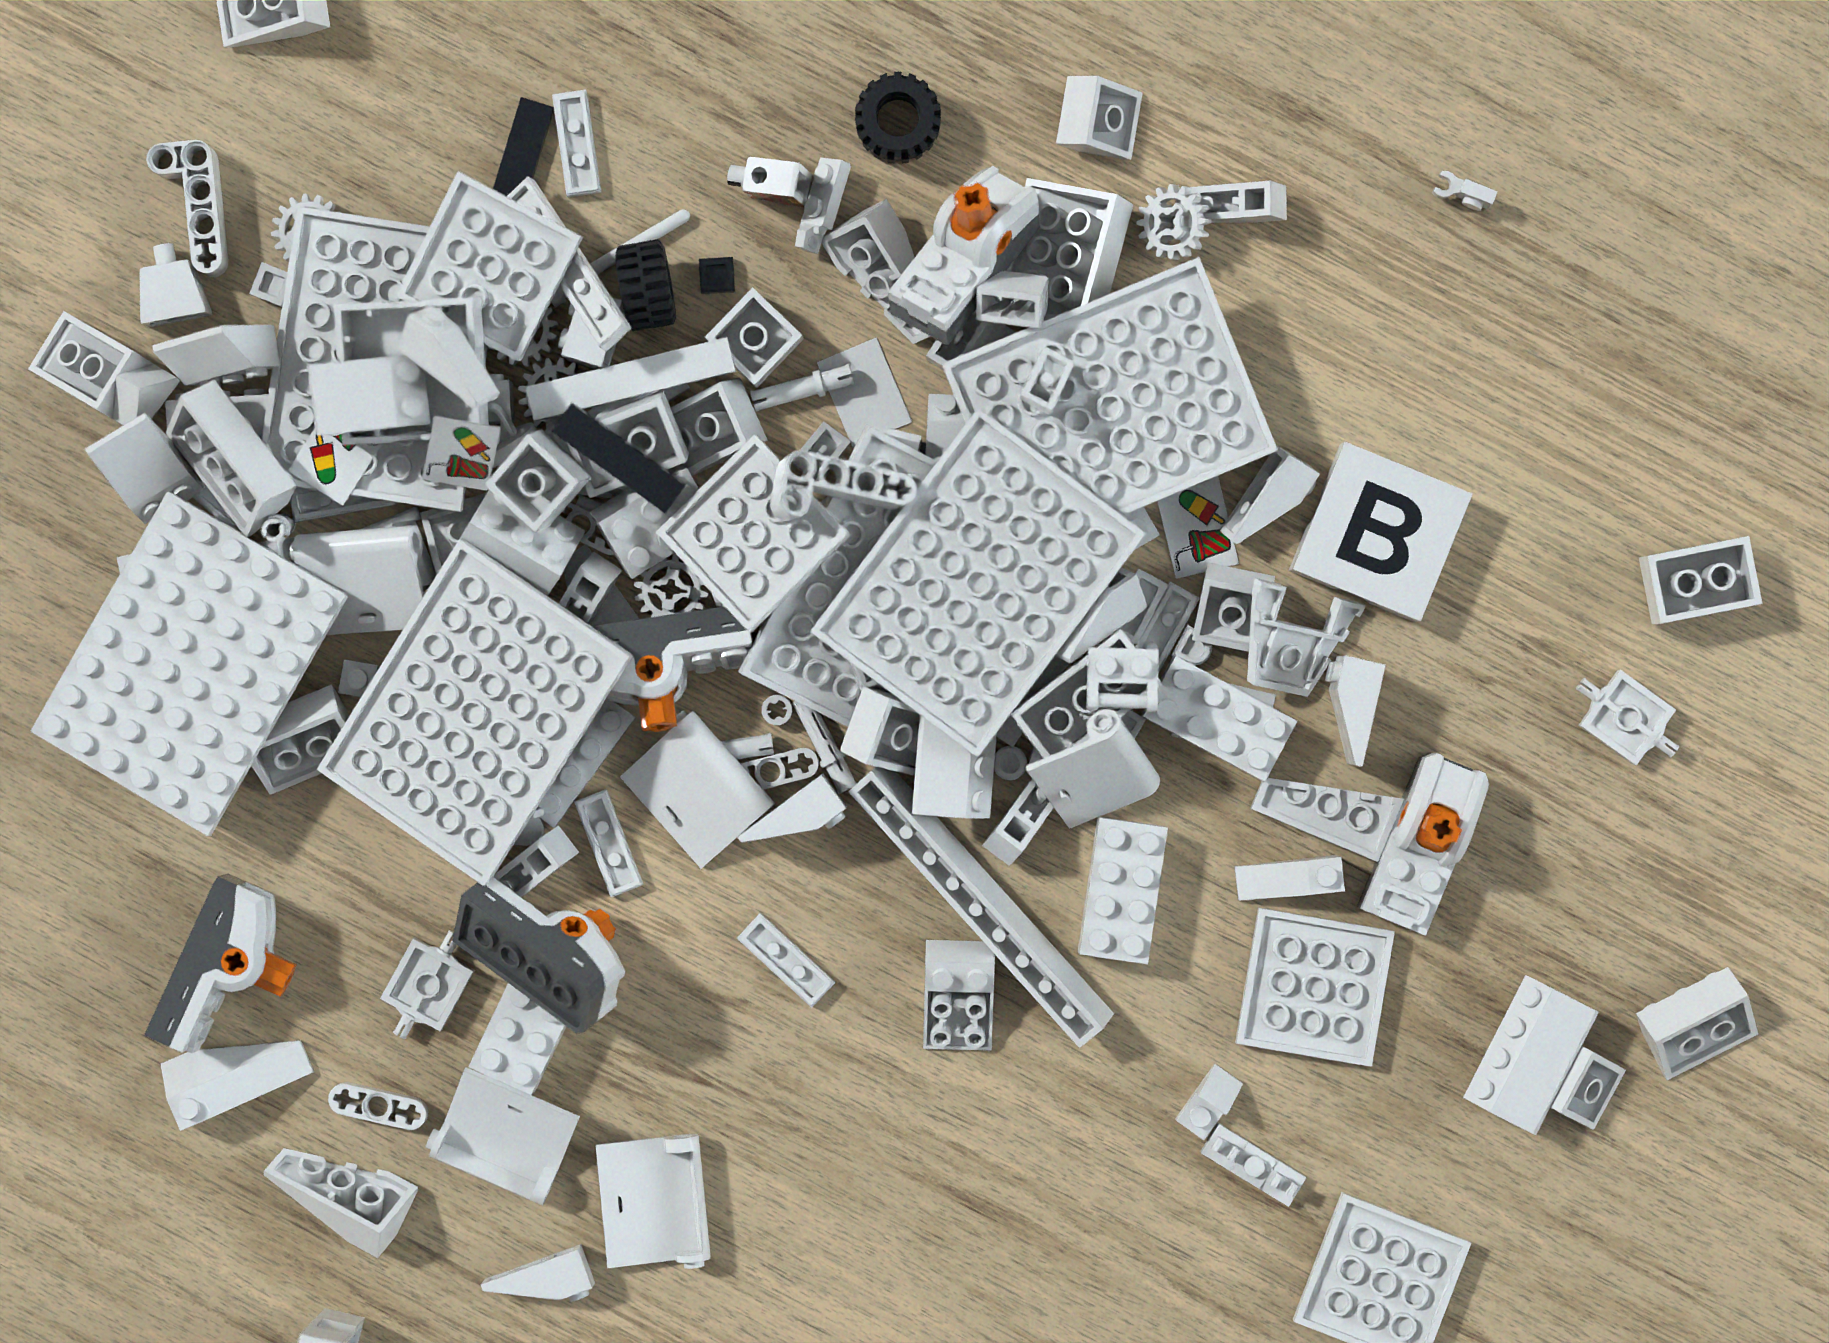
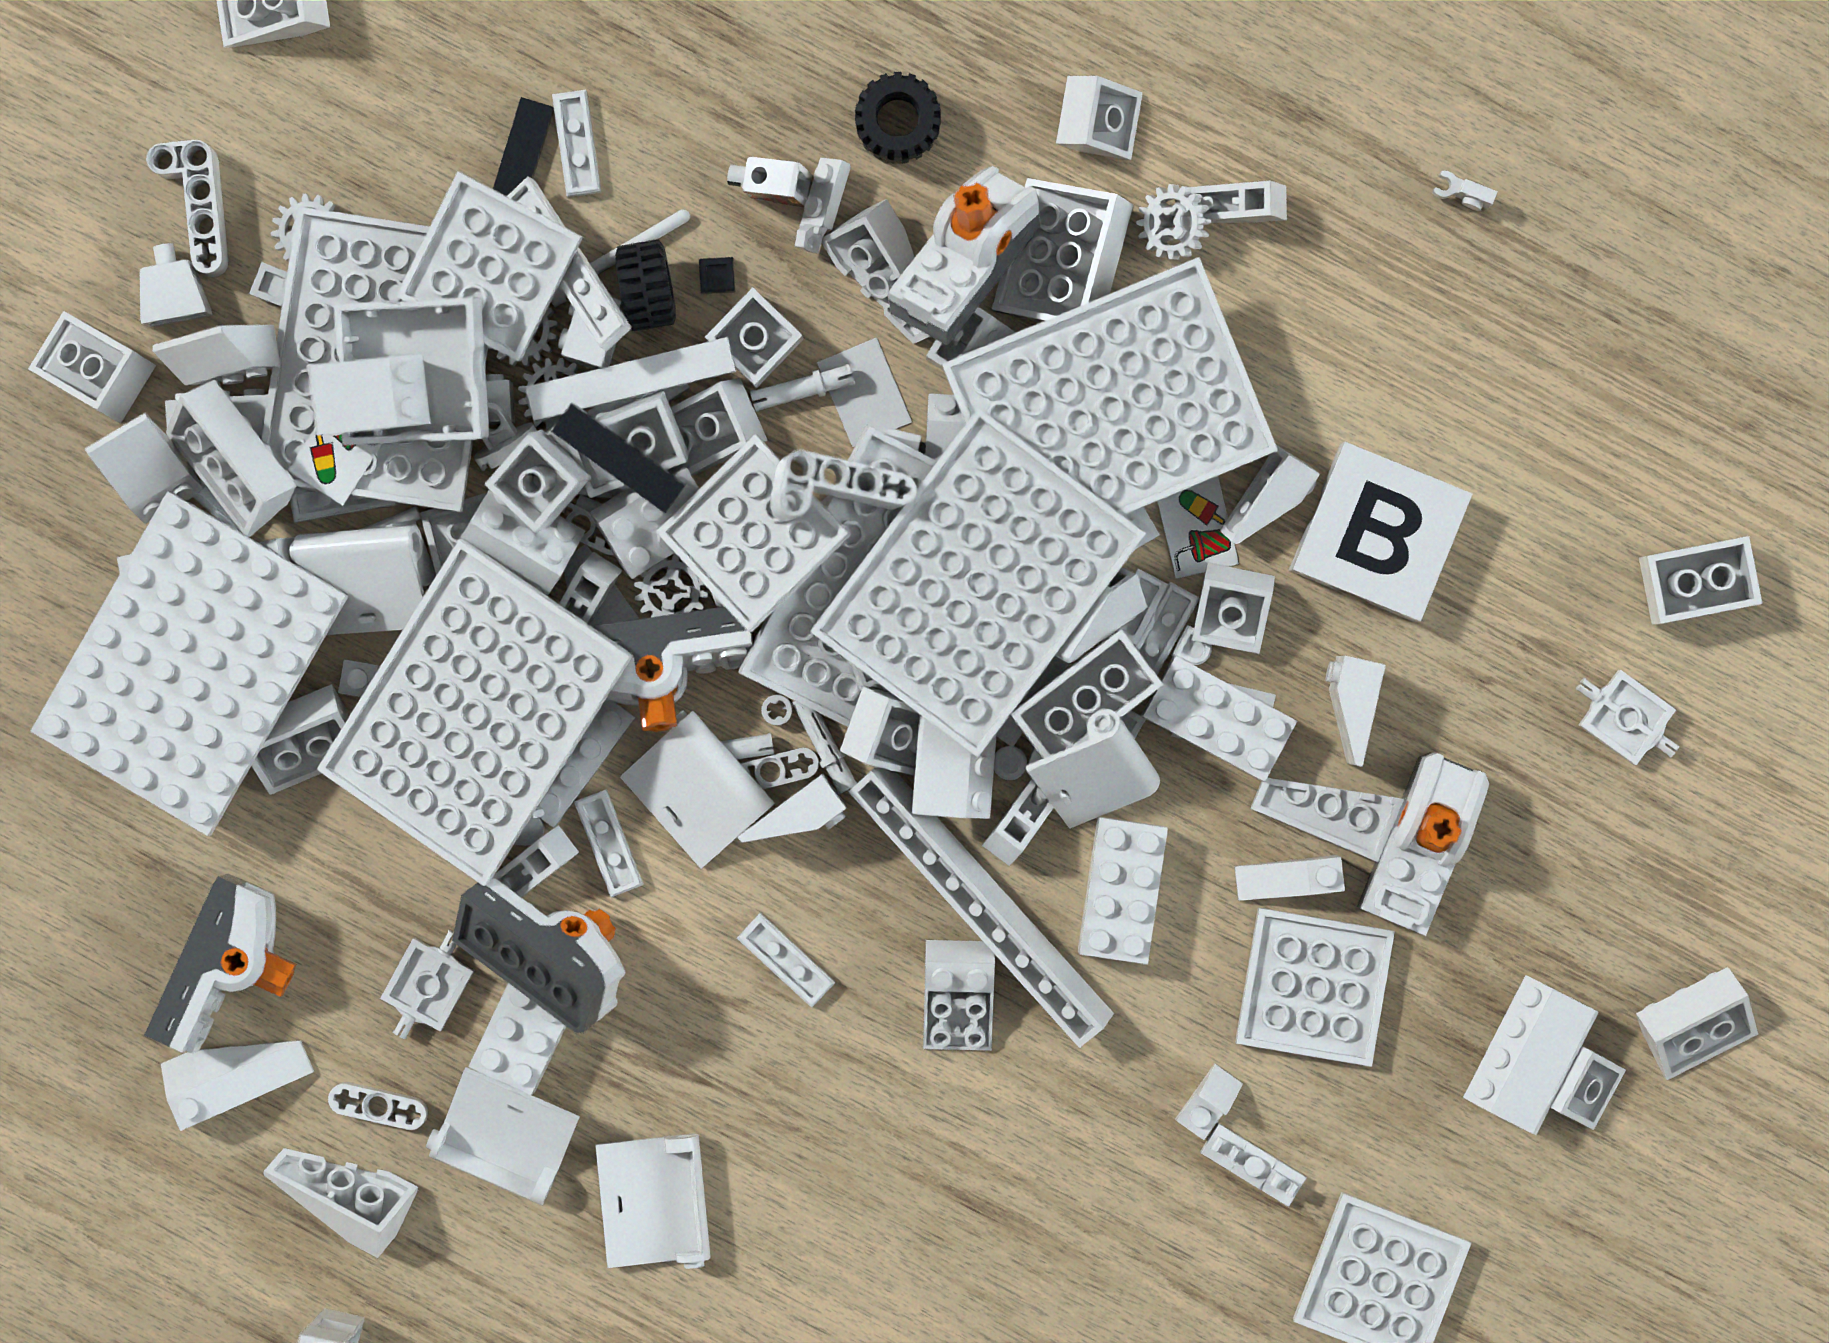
white slope [113,364,180,426] -> none
white pin [262,513,296,542] -> none
white slope [398,305,499,408] -> none
white sticker [422,416,501,491] -> none
white slope [481,1244,595,1302] -> none
white slope [791,422,851,478] -> none
white torso [976,271,1049,328] -> none
white slope [1019,346,1075,415] -> none
white plate [1086,647,1159,712] -> none
white wing [1247,578,1365,697] -> none

